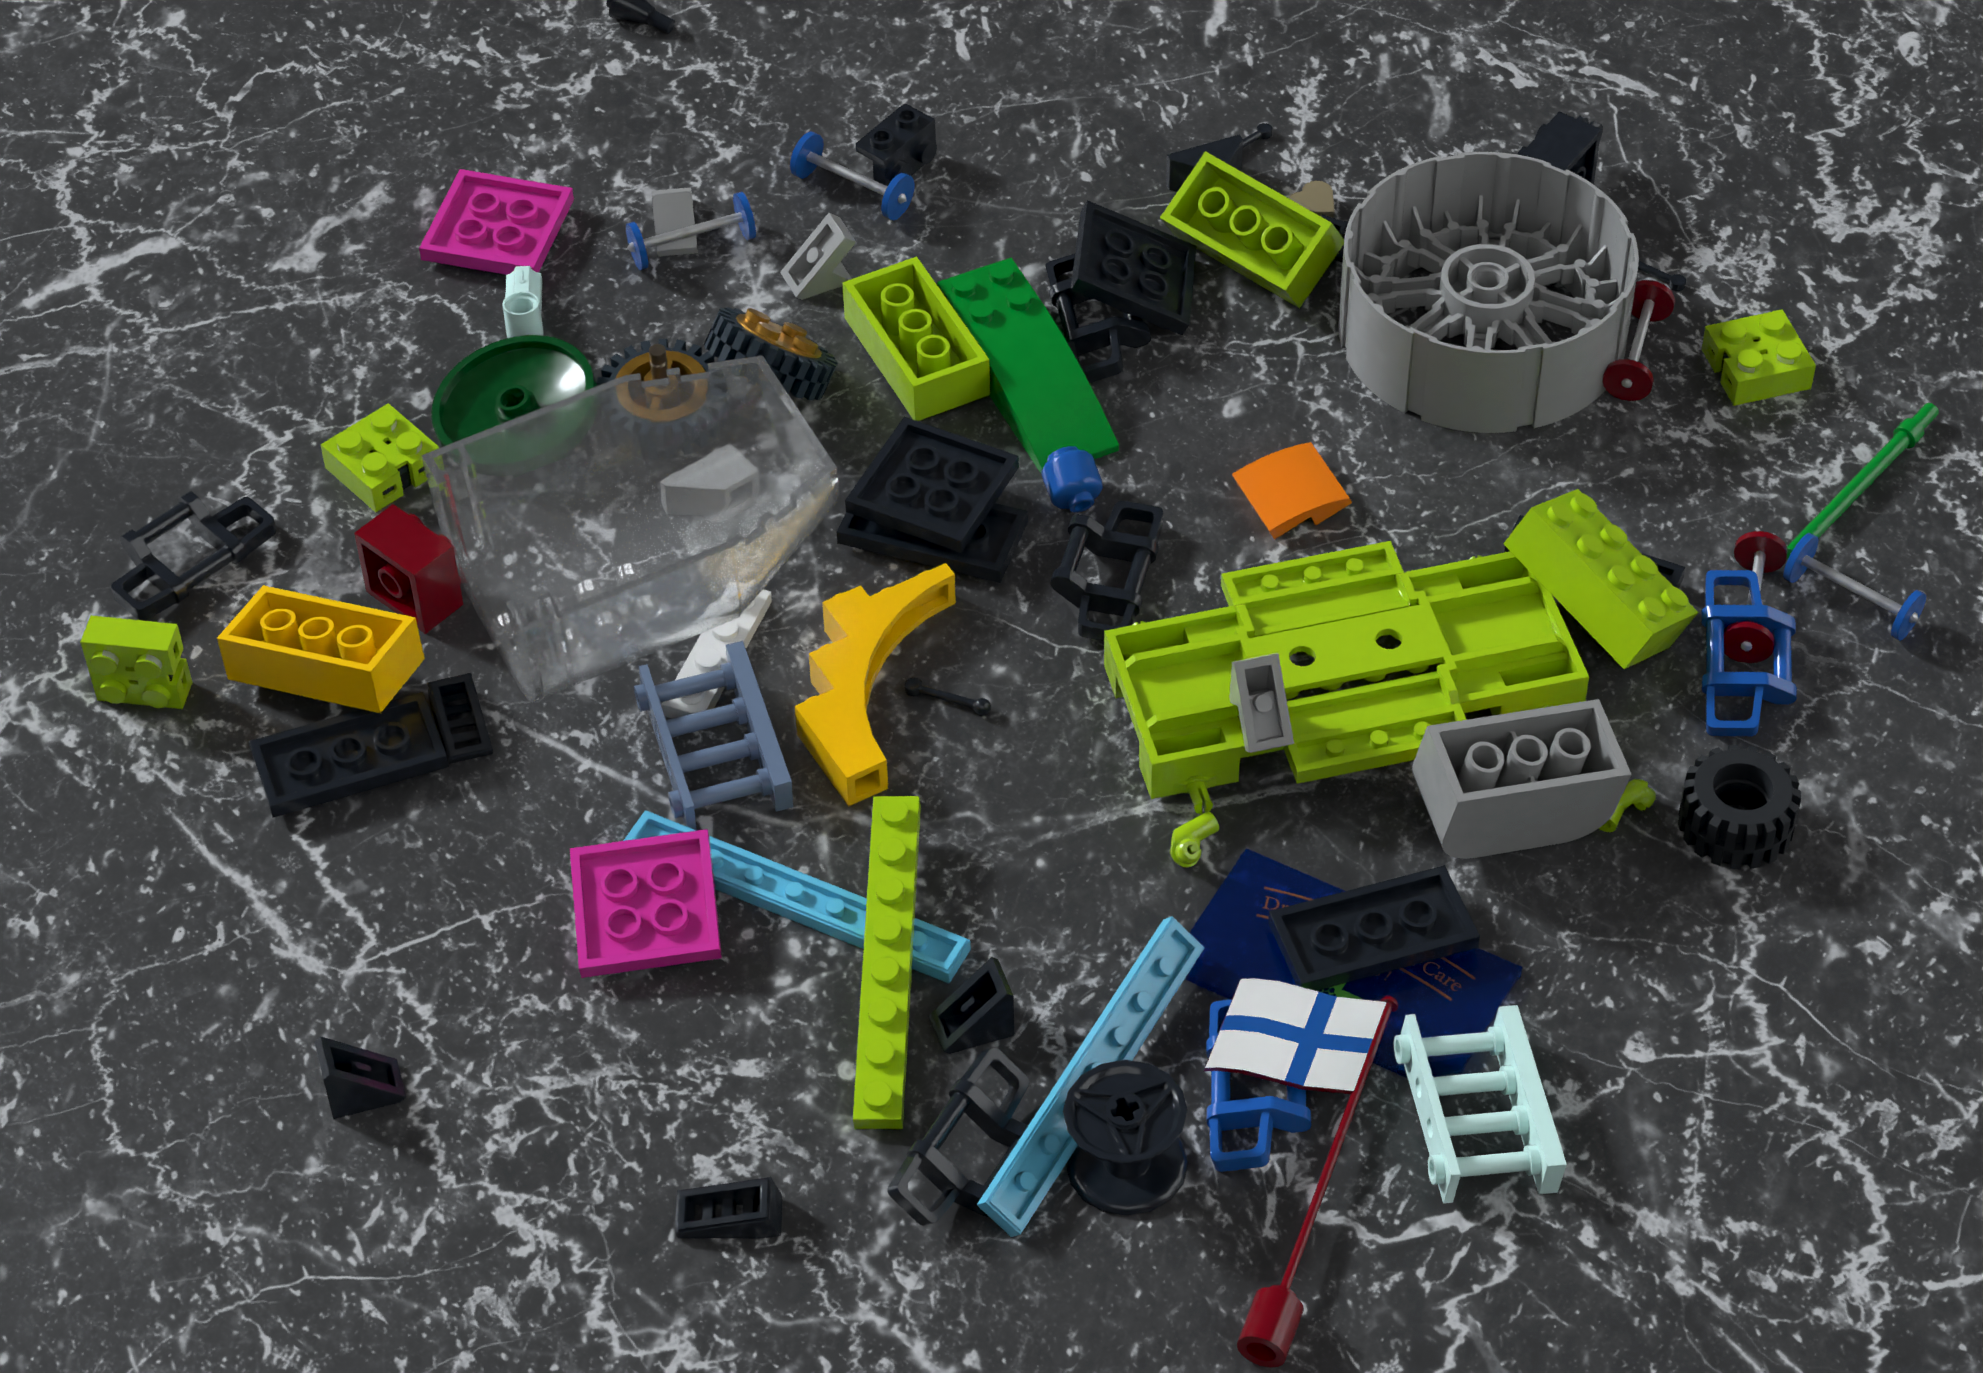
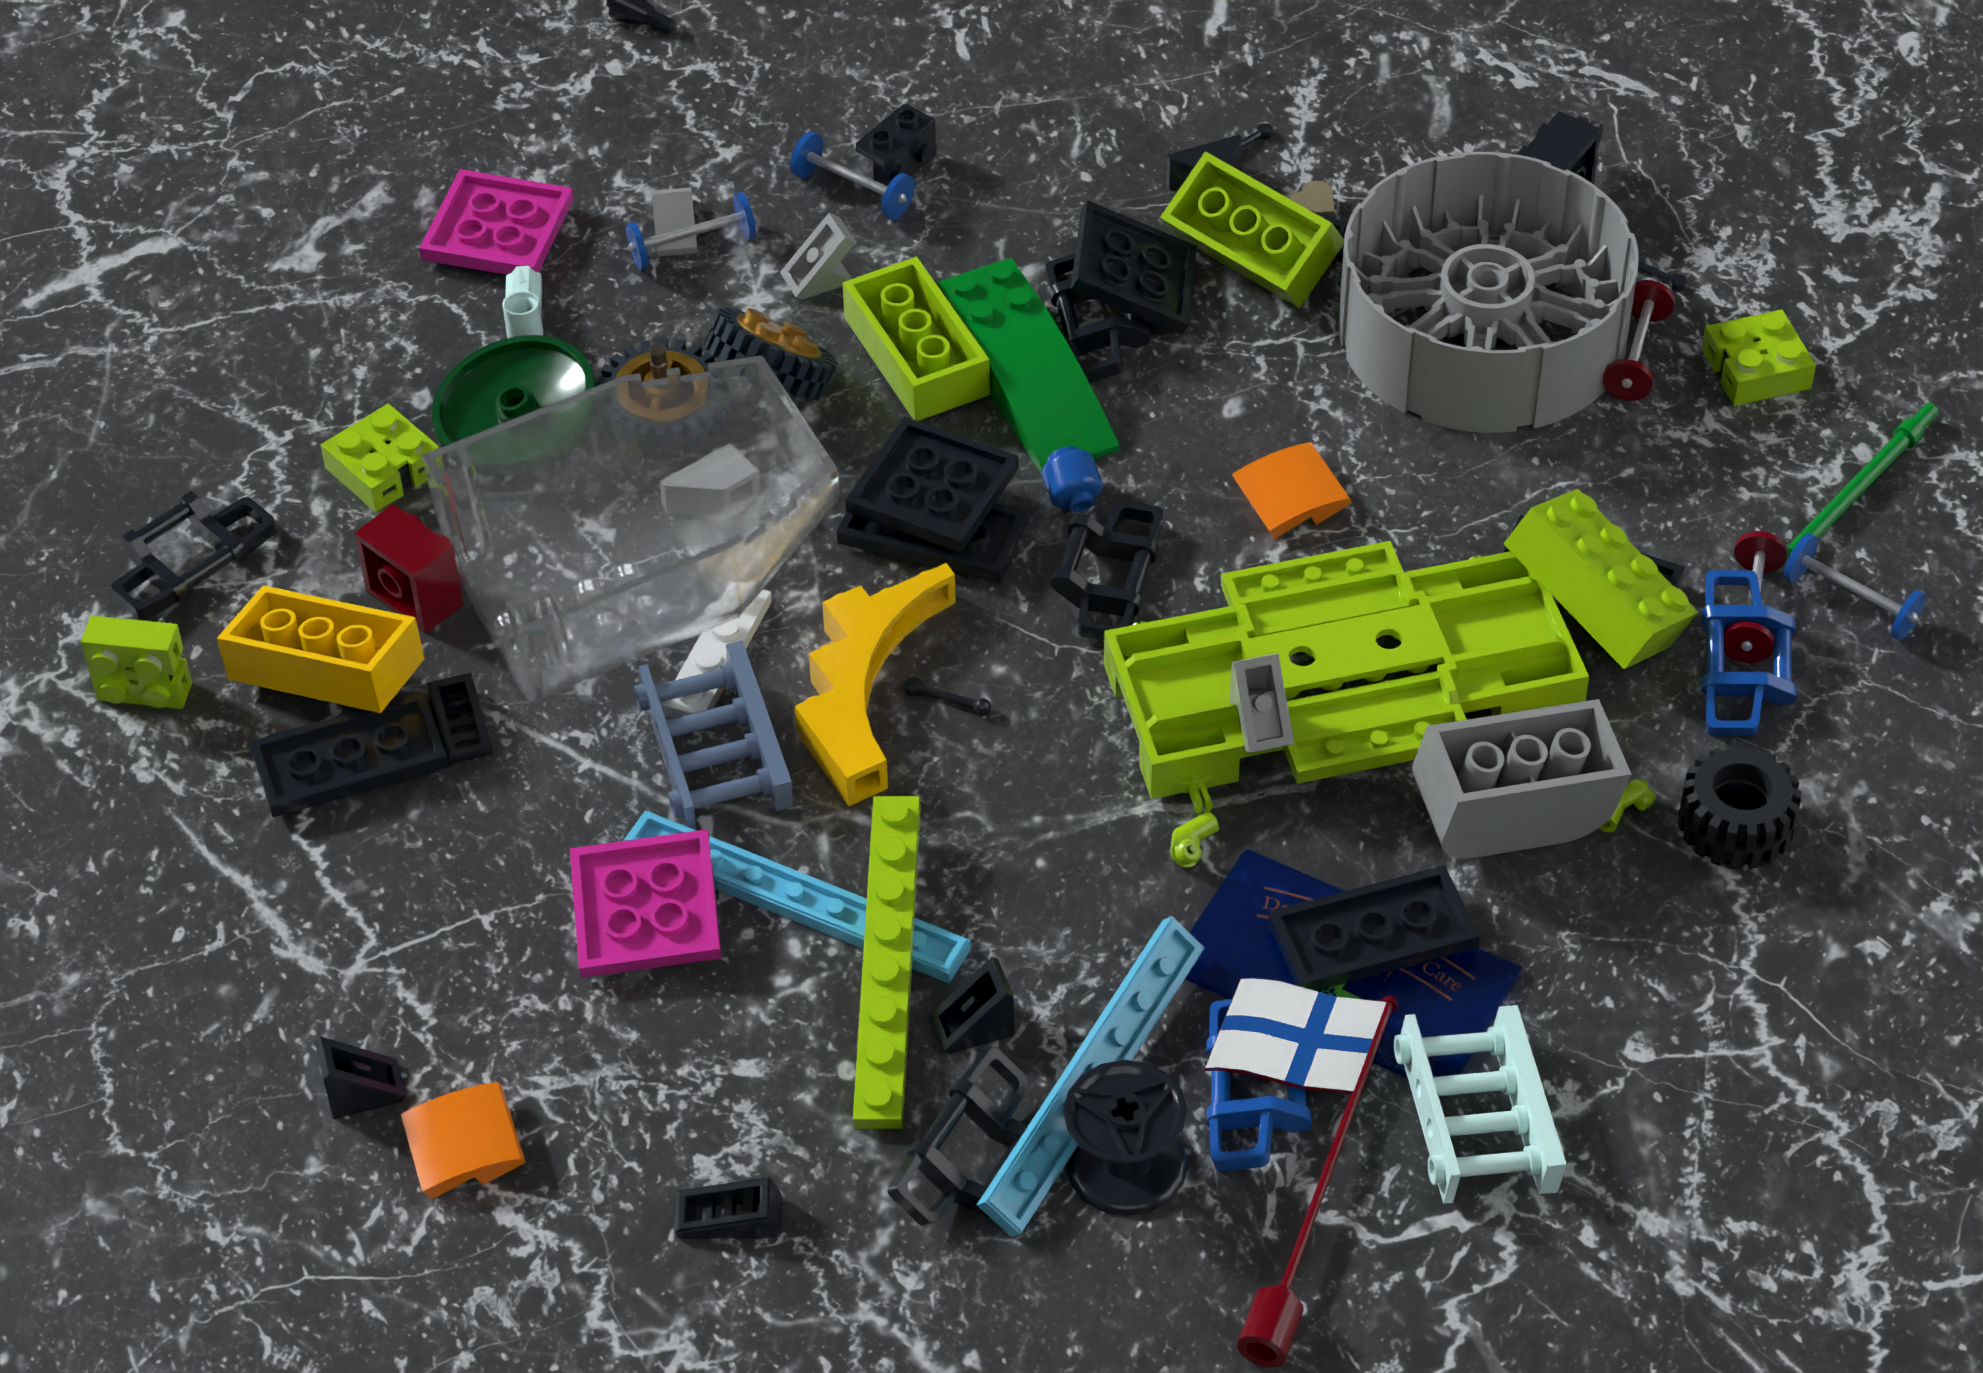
none -> orange slope [401,1082,526,1199]

